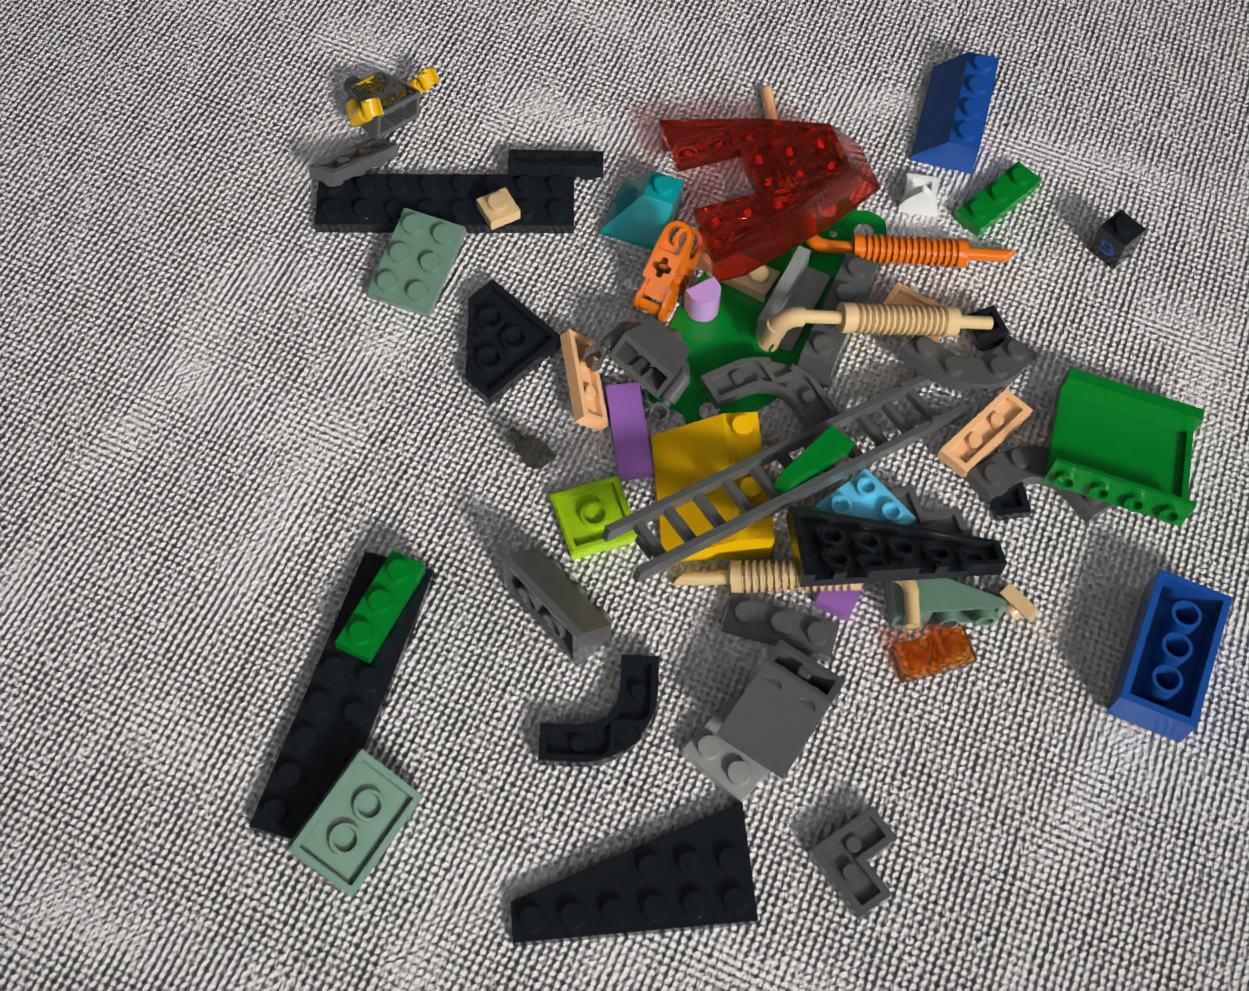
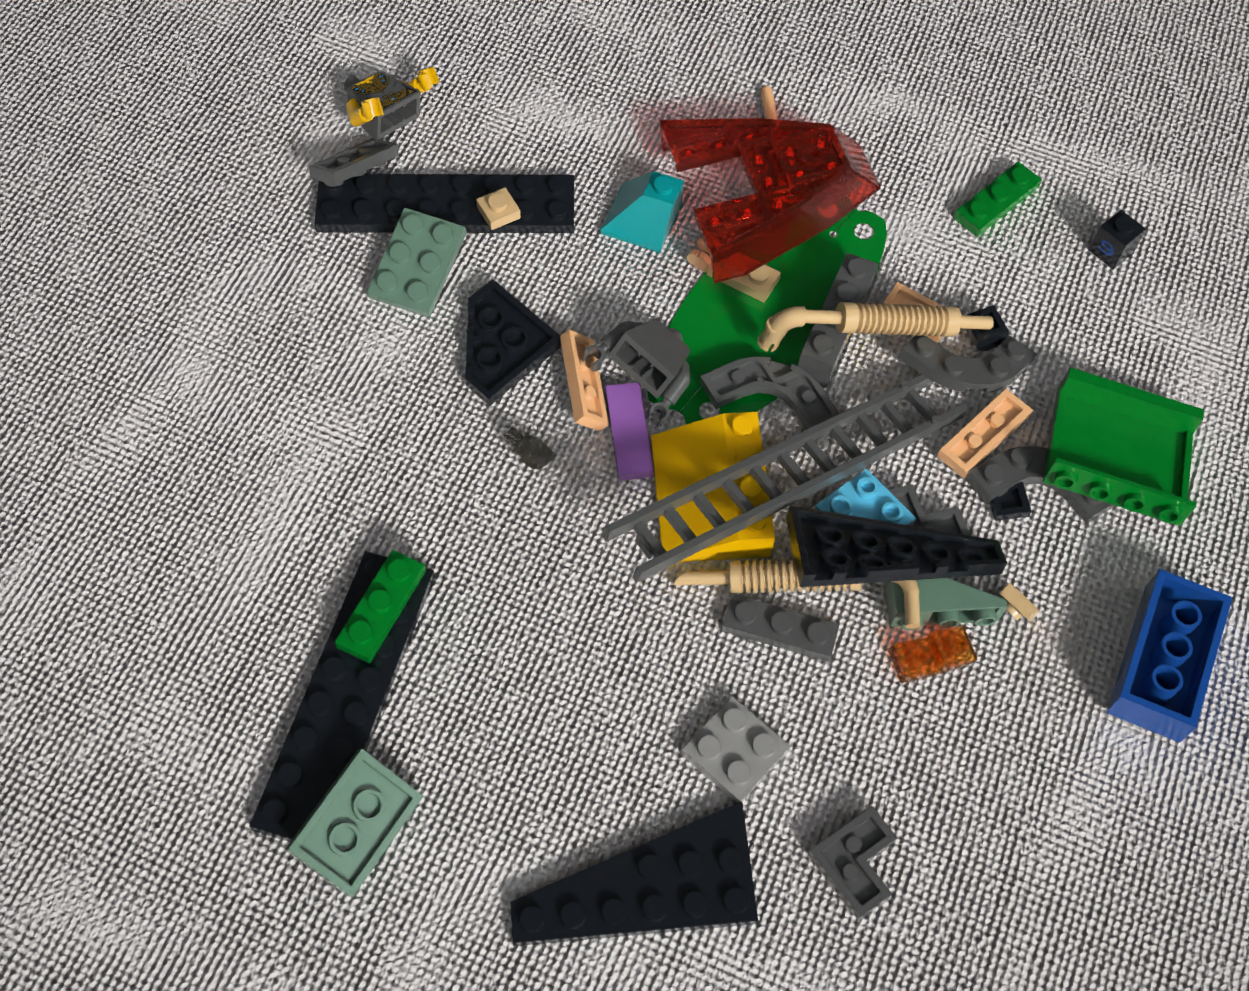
dark grey slope [502,548,612,667] -> none
black plate [508,149,604,180] -> none
black plate [538,654,659,767] -> none
lime tile [550,475,638,561] -> none
orange piece [633,221,705,323] -> none
lavender brick [684,276,721,322] -> none
dark grey slope [716,639,846,779] -> none
light grey panel [755,246,831,352] -> none
green piece [773,425,855,494] -> none
orange piece [801,208,1016,268] -> none
medium lavender tile [814,586,864,622] -> none
white tile [899,173,939,216] -> none
blue slope [910,52,999,174] -> none

